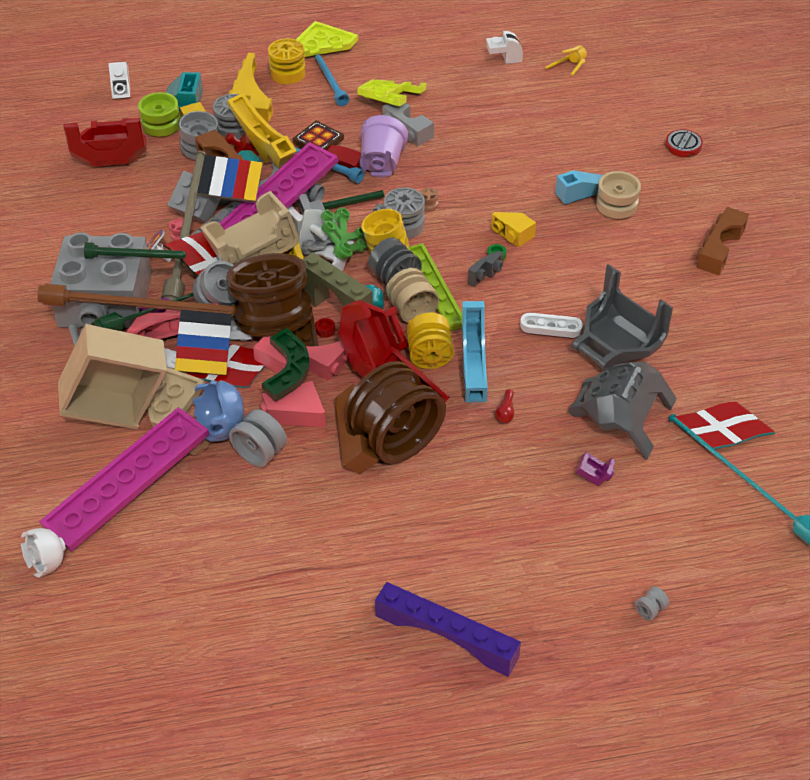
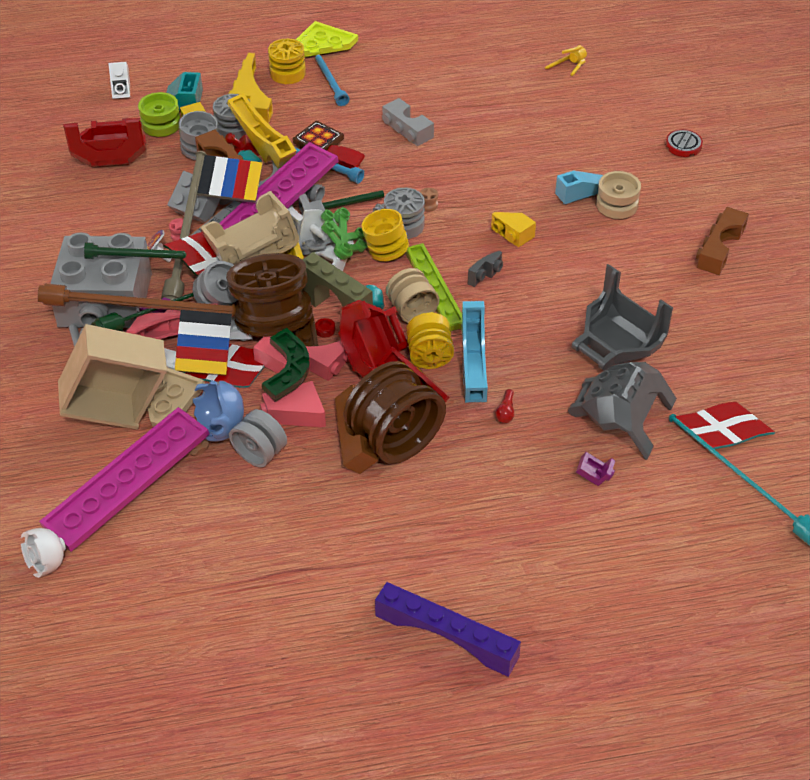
neon yellow wing [358,79,427,106] -> none
lavender piece [360,115,408,178] -> none
dark grey wheel [368,237,422,285] -> none
white brick [486,31,523,64] -> none
green tile [487,244,507,261] -> none
white plate [520,313,583,338] -> none
light grey wheel [634,586,670,621] -> none

